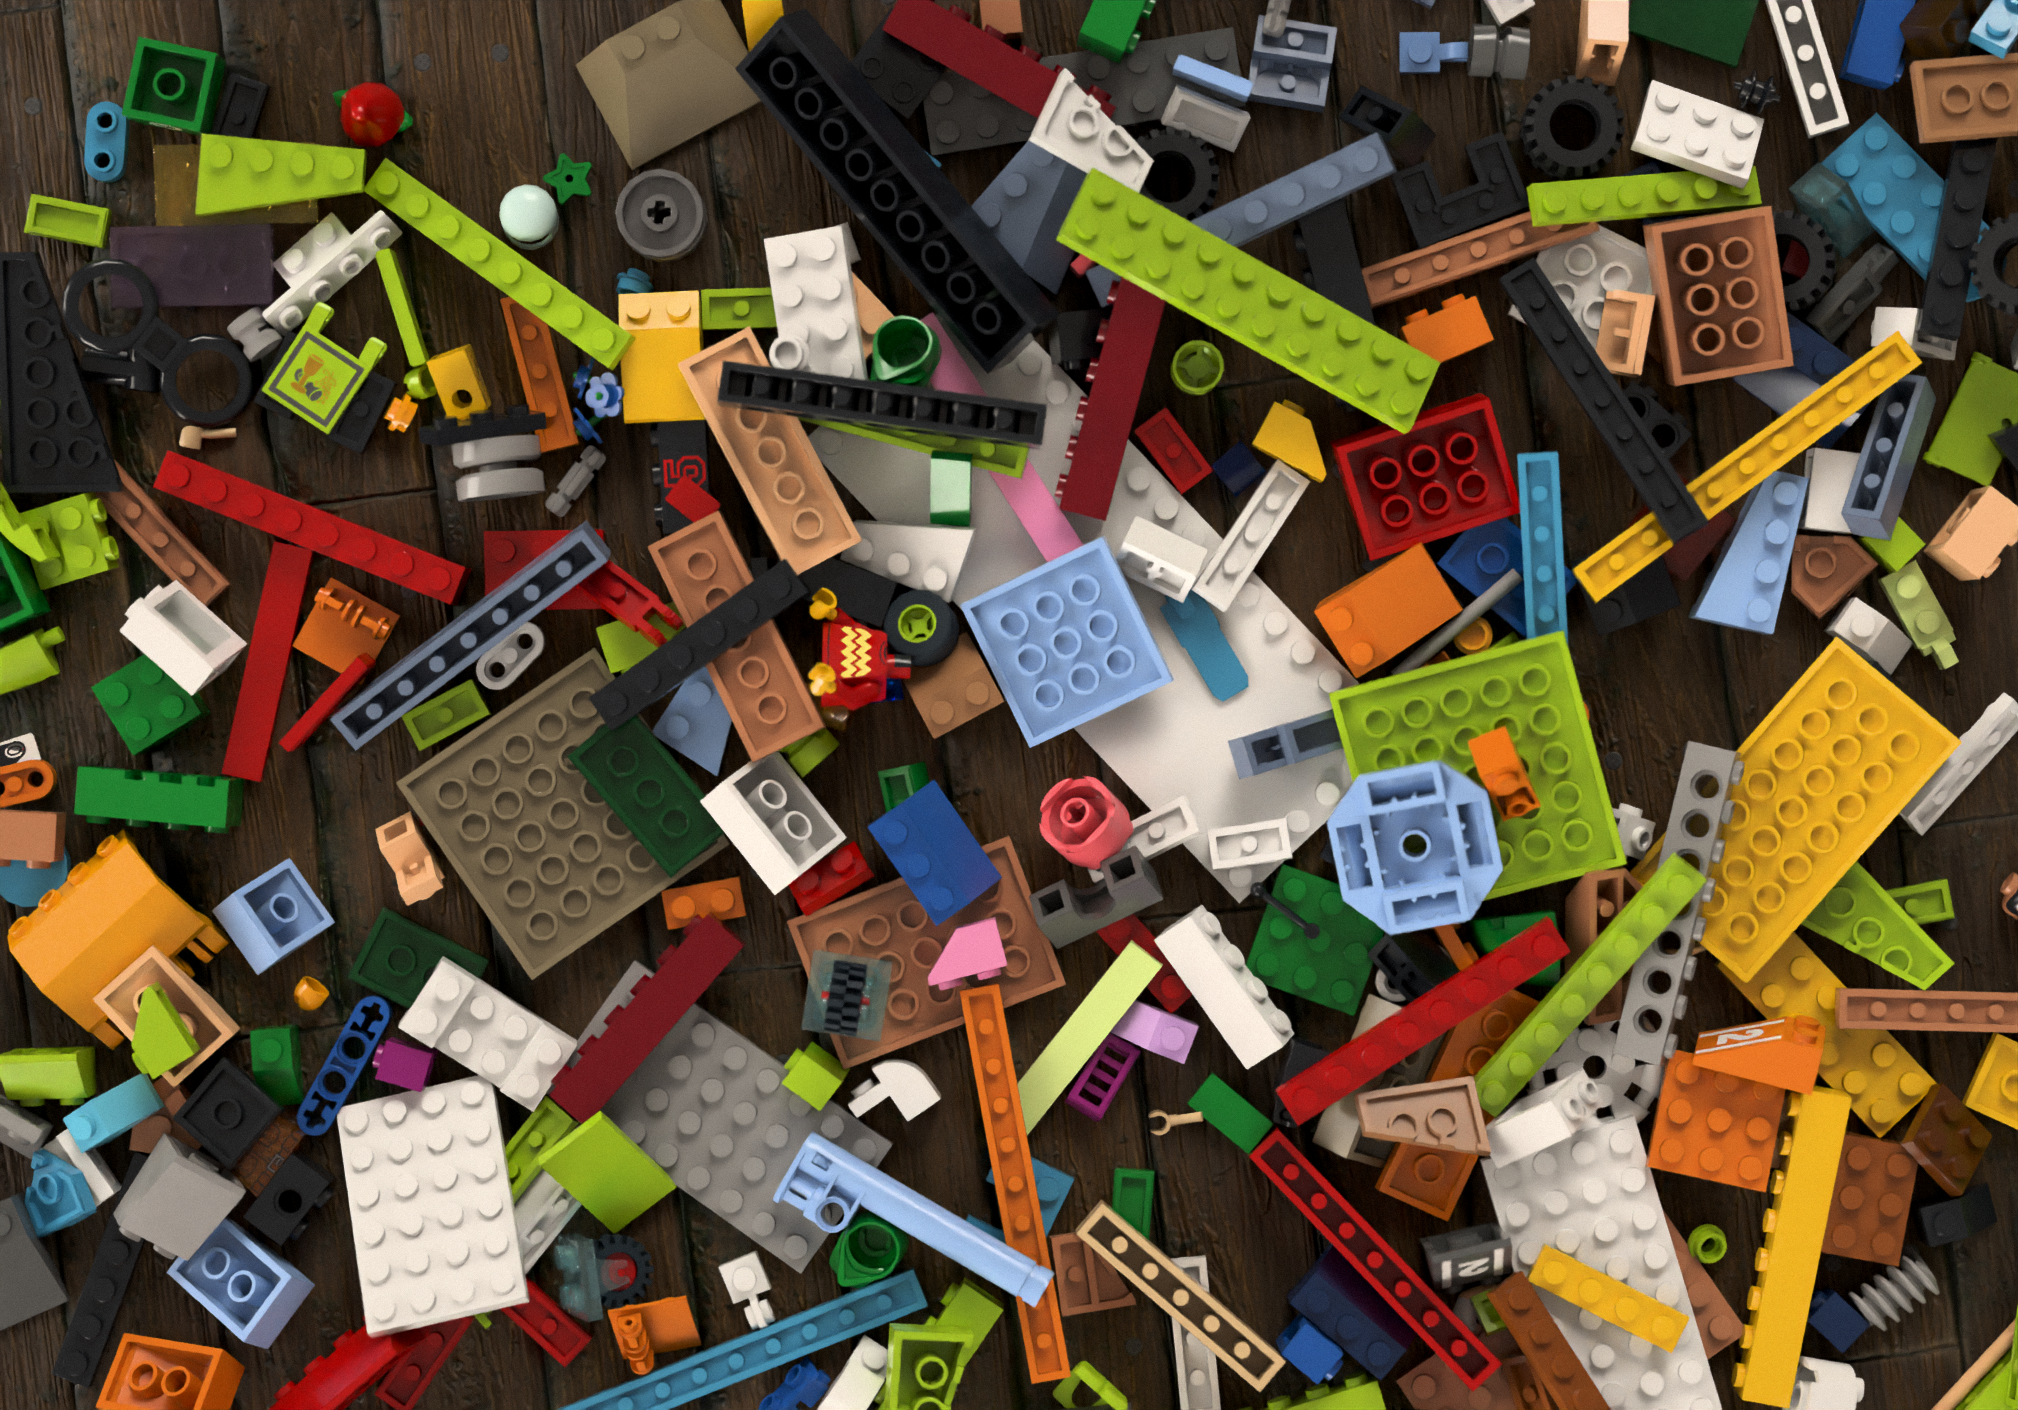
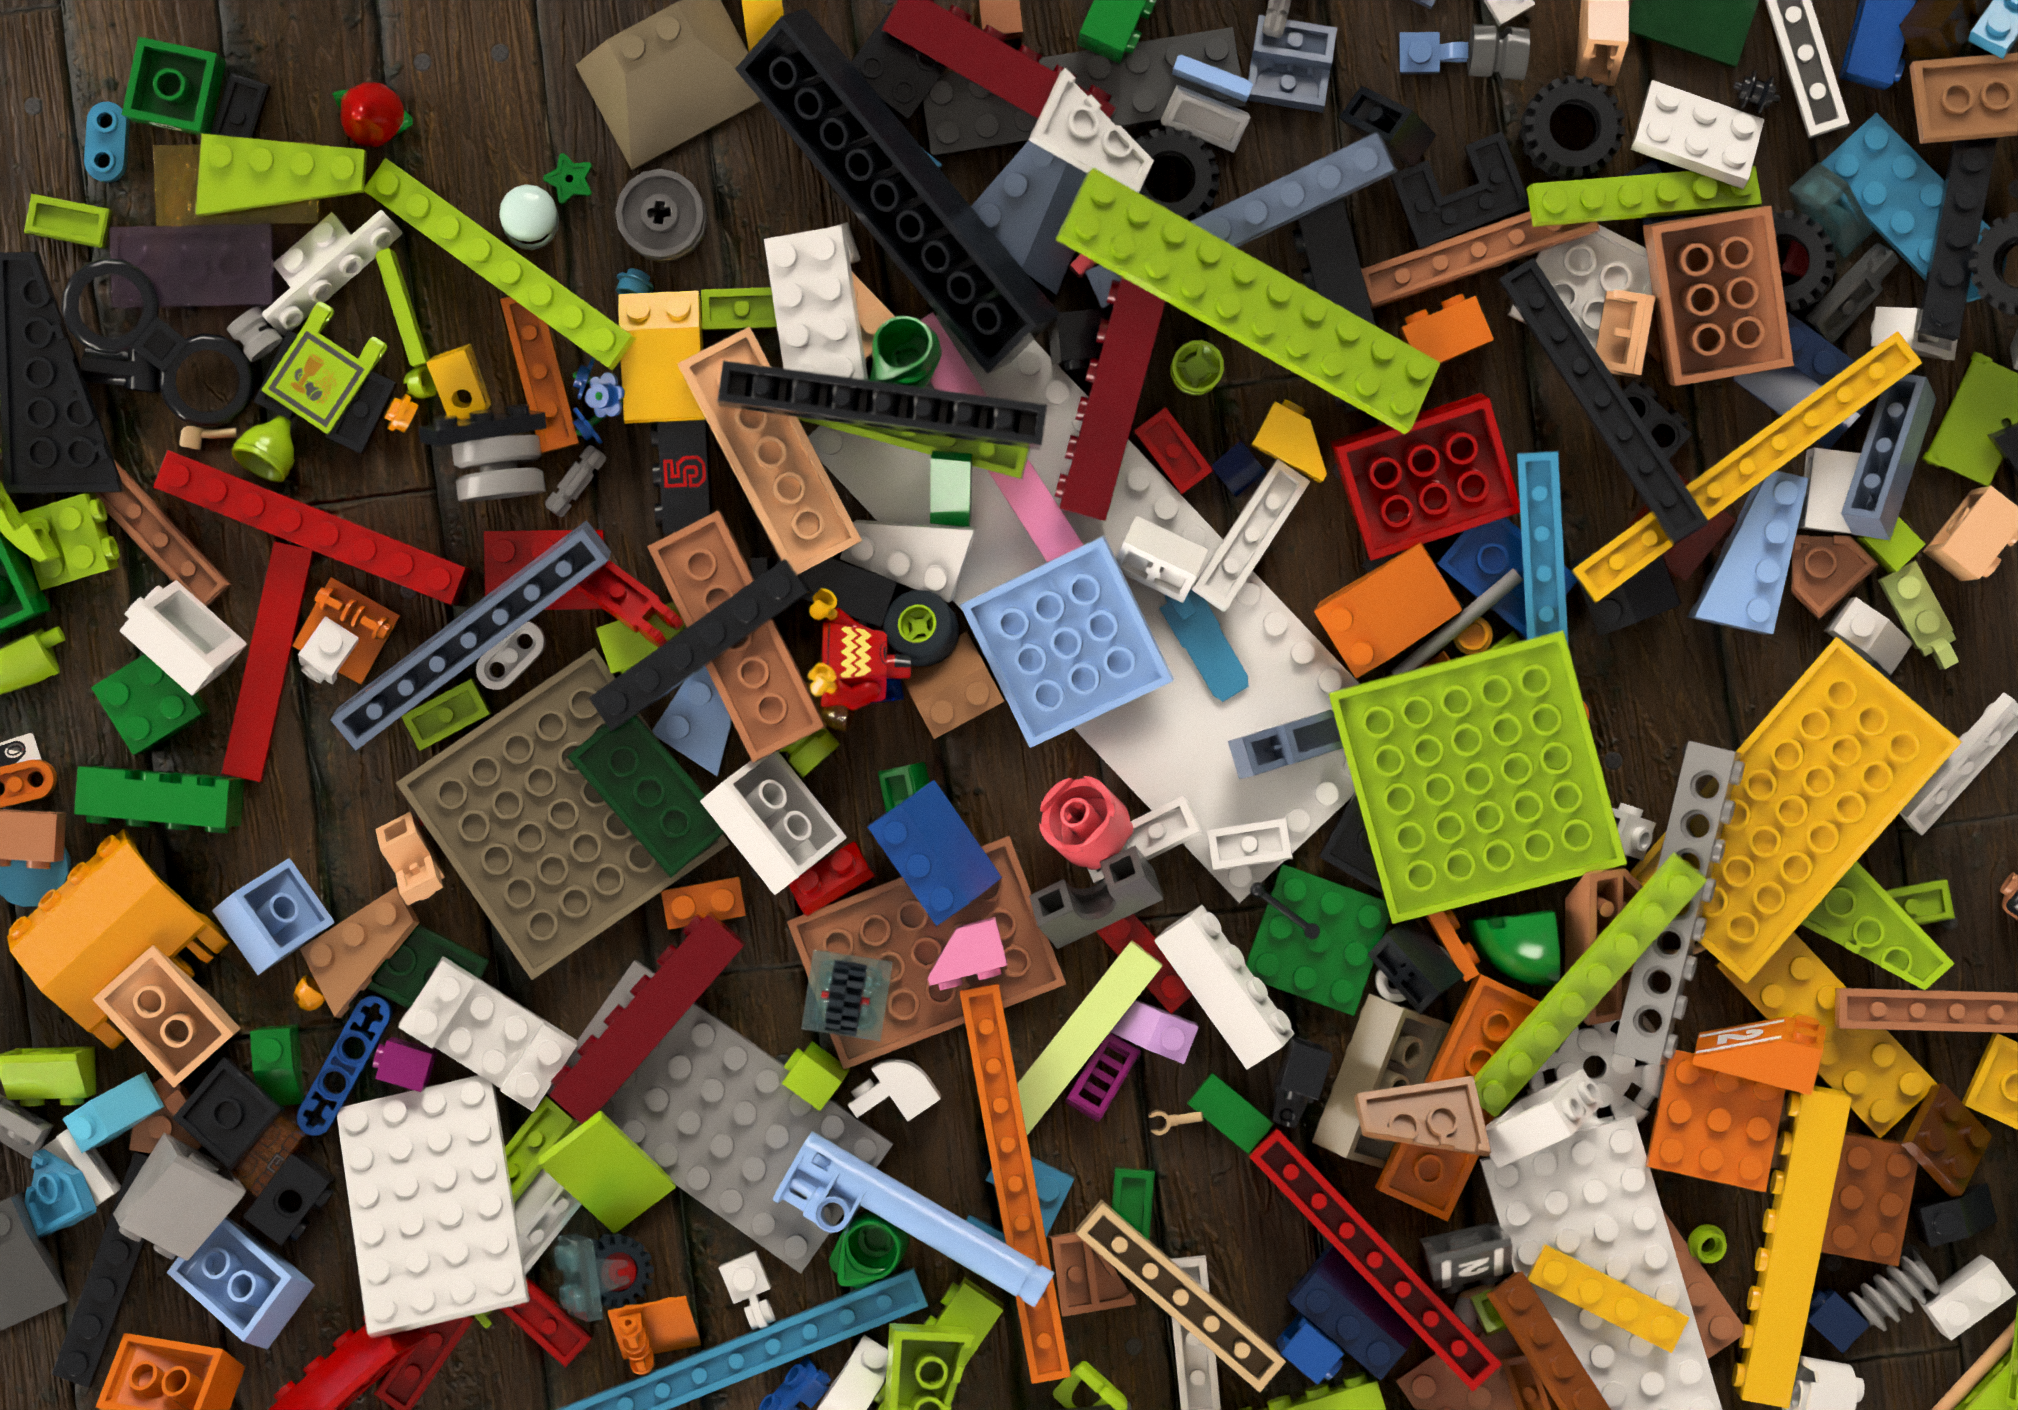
lime slope [131,981,201,1079] -> none
red tile [278,652,376,752] -> none
red sticker [665,475,721,523] -> none
white plate [769,334,810,371] -> none
red plate [1275,916,1571,1126] -> none
light blue piece [1327,759,1503,935] -> none
orange slope [1467,726,1541,821] -> none
none -> lime helmet [232,415,295,482]
none -> white bracket [298,616,359,685]
none -> medium nougat wing [300,887,420,1018]
none -> white brick [1917,1254,2016,1340]

